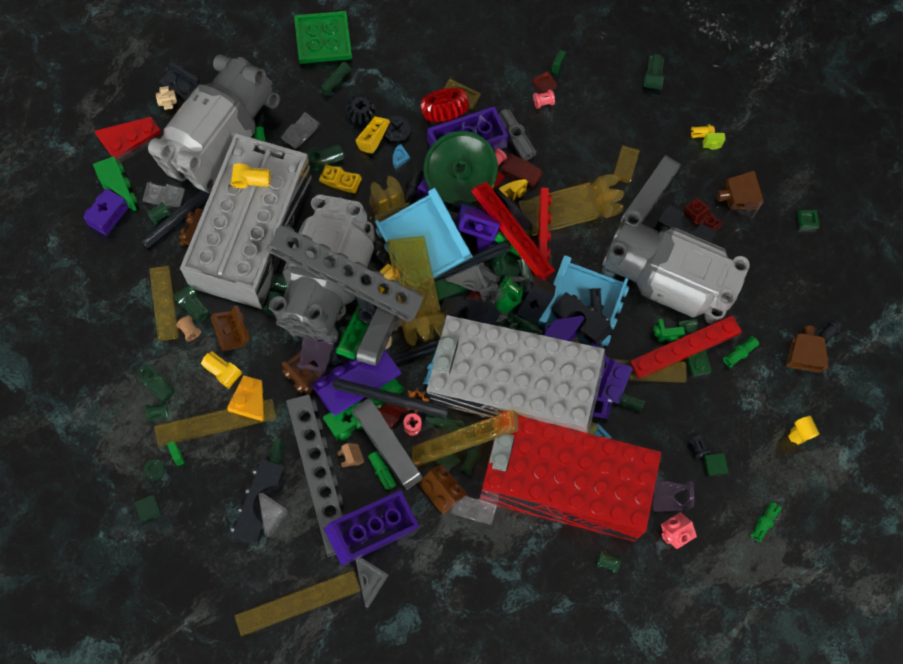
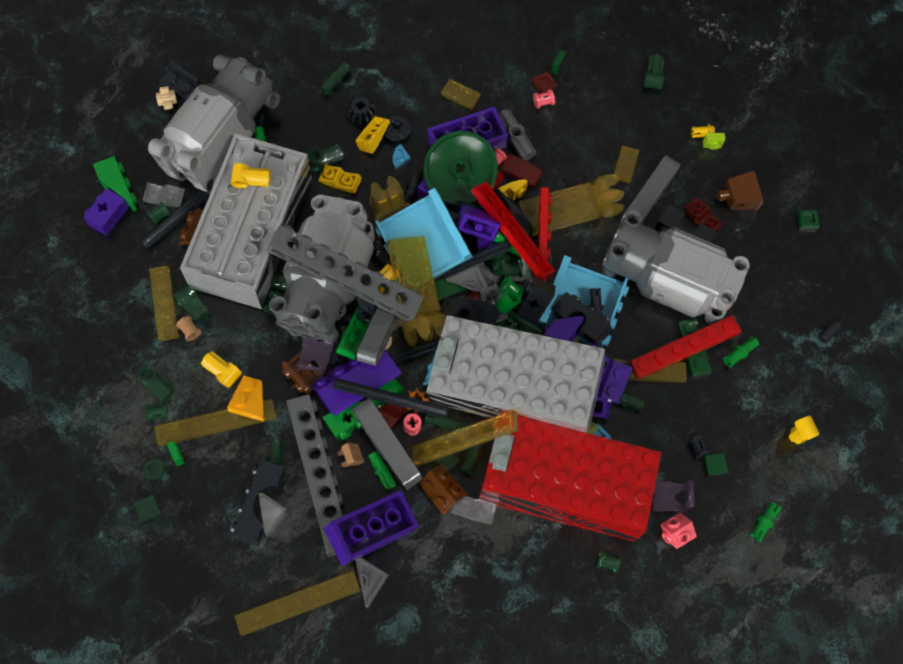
red wing [94,117,161,160] -> none
reddish brown bracket [211,306,250,351] -> none
clear slope [281,113,320,149] -> none
green plate [294,11,352,64] -> none
red gear [421,87,469,123] -> none
green bracket [653,319,685,343] -> none
reddish brown torso [786,326,828,373] -> none

